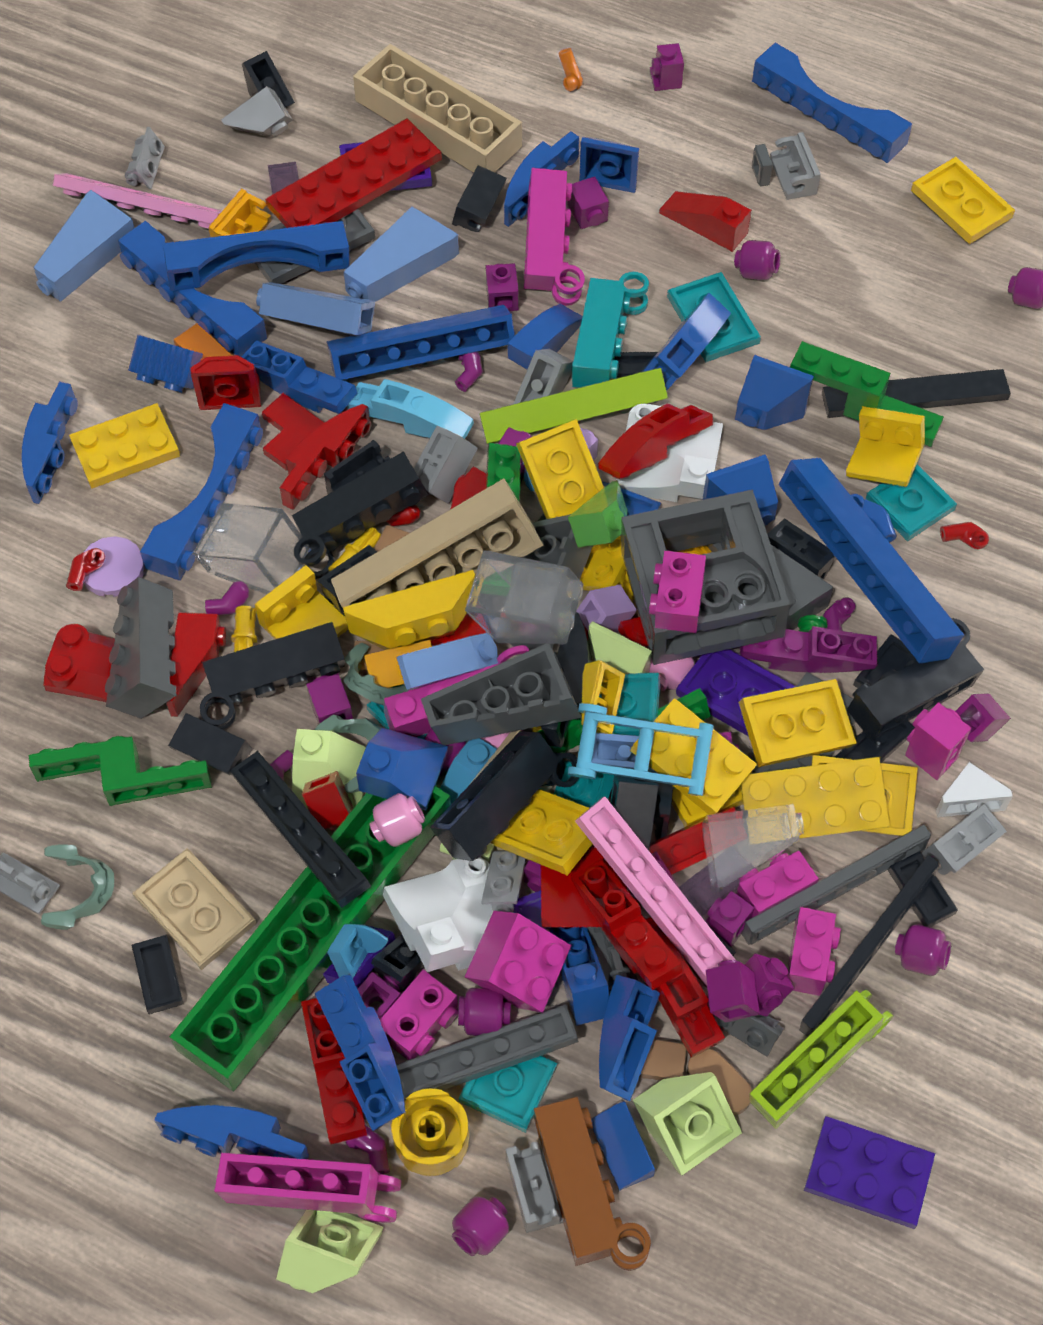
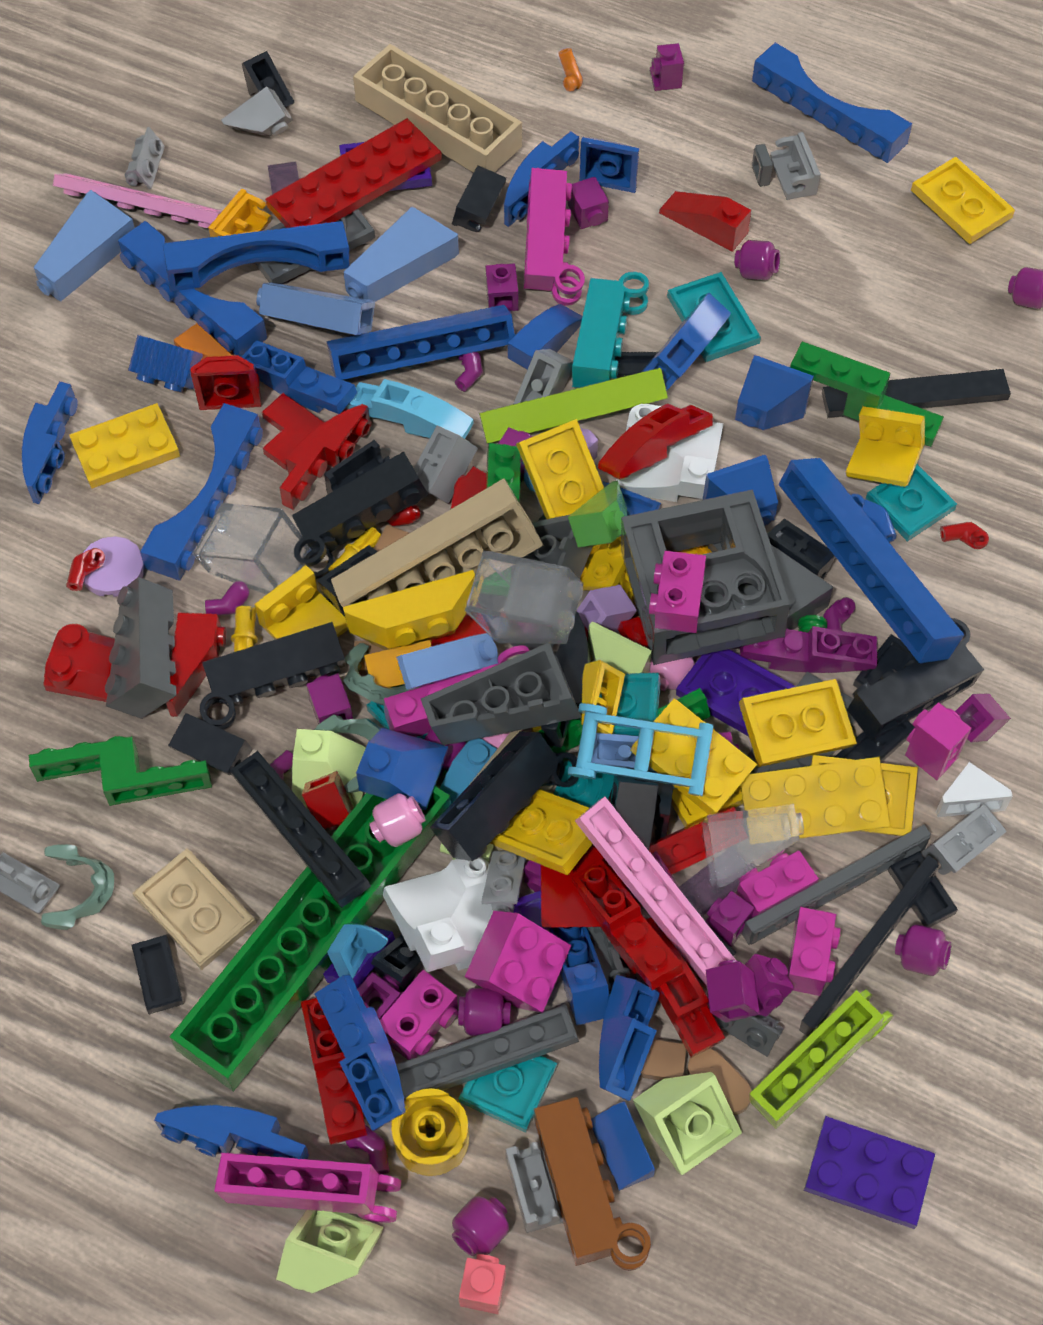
none -> coral brick [459,1254,506,1314]

